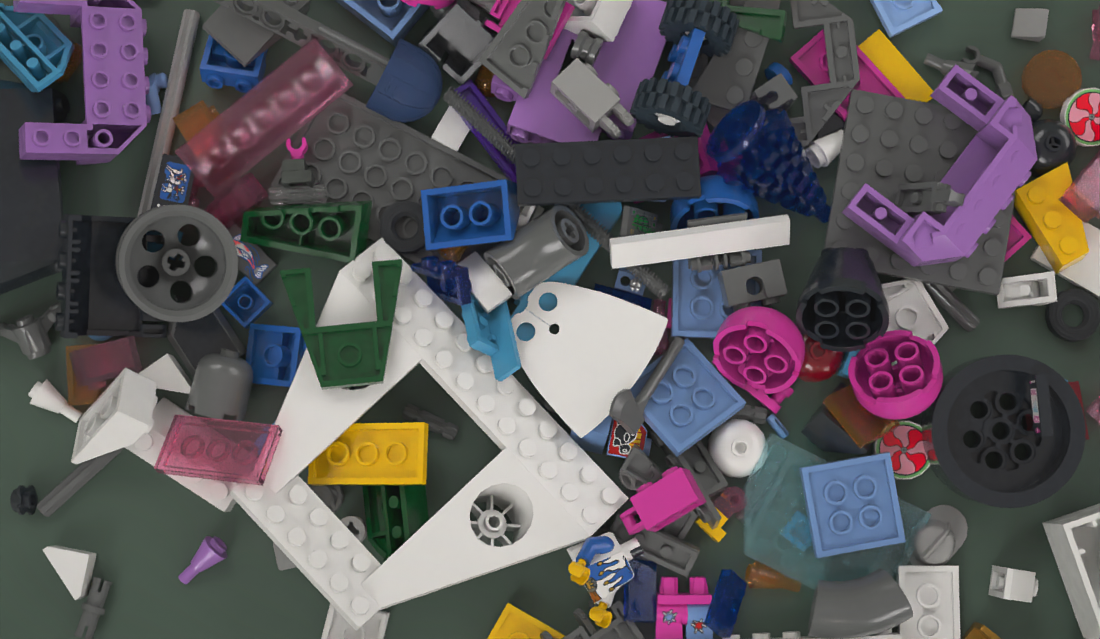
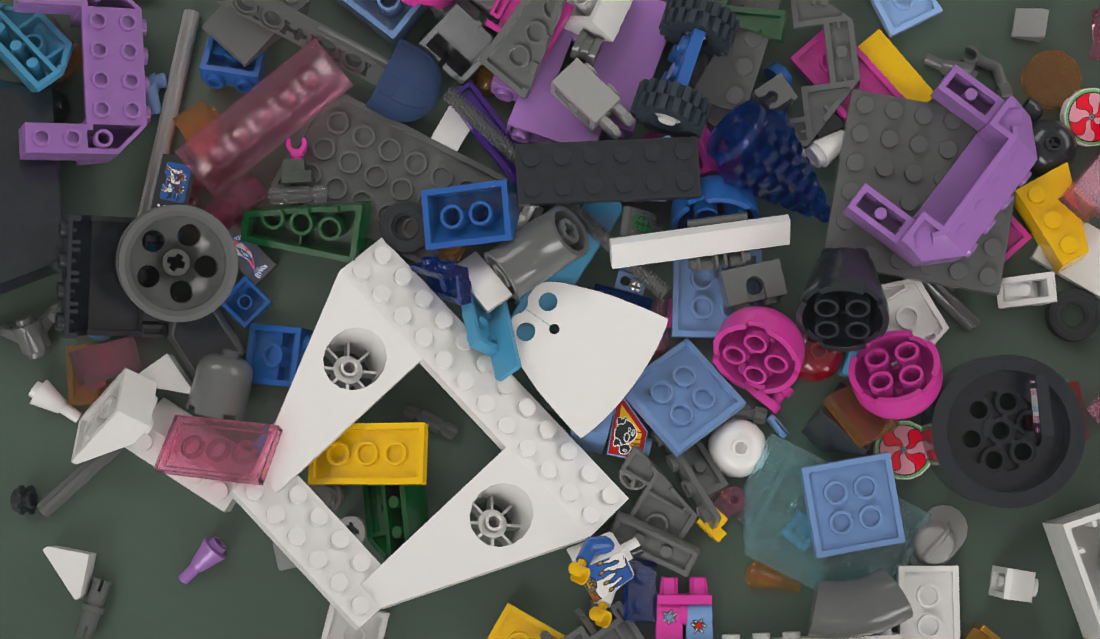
dark green wing [280,259,403,390] -> none
dark grey piece [609,337,685,434] -> none
dark pink brick [619,466,707,535] -> none
clear blue plate [704,569,747,638] -> none
dark grey hinge [895,181,965,216] -> none

